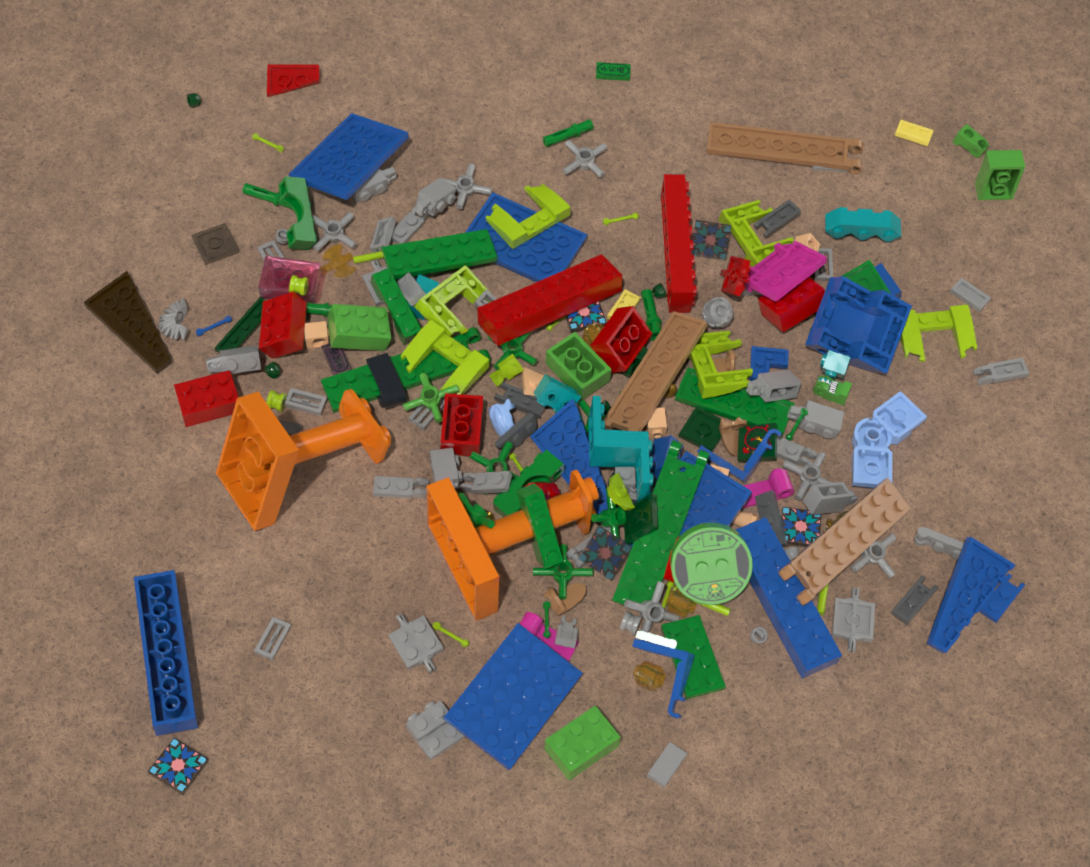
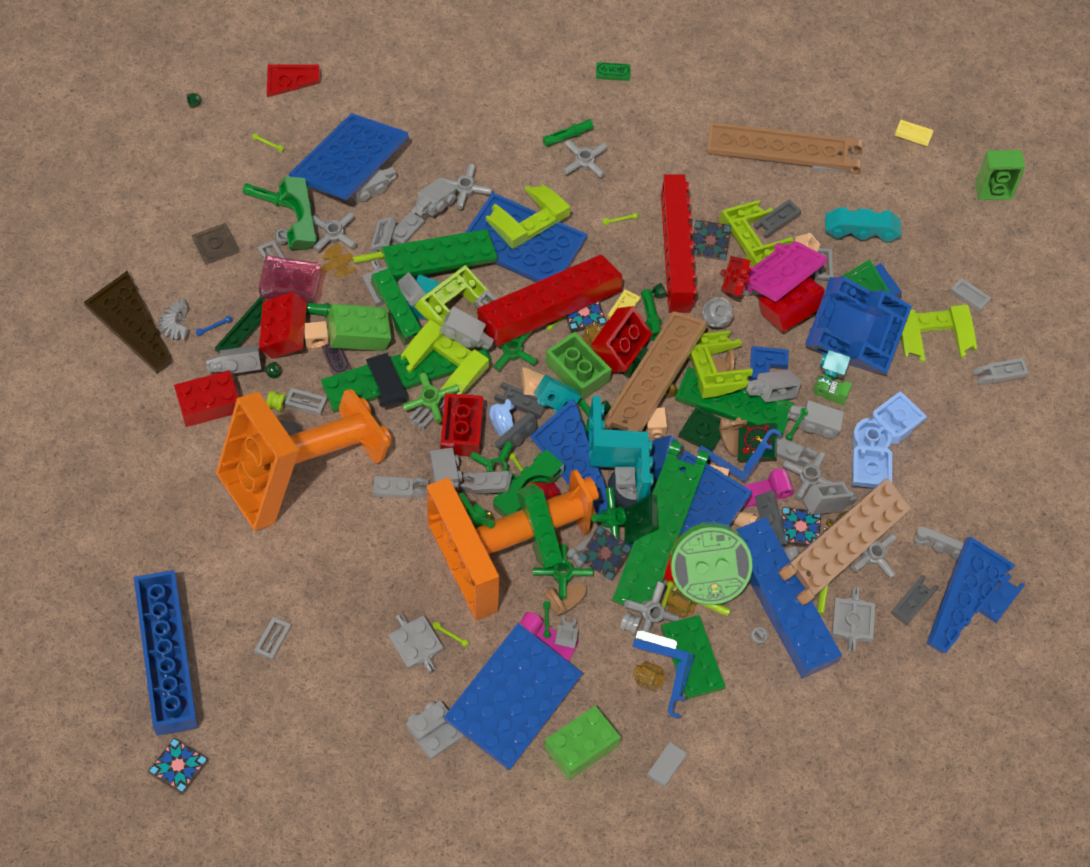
lime wheel [289,275,308,296] -> none
lime plate [489,354,524,386] -> none
lime plate [607,472,635,511] -> none
bright green leg [952,124,989,158] -> none
none -> light grey hinge [439,306,494,350]

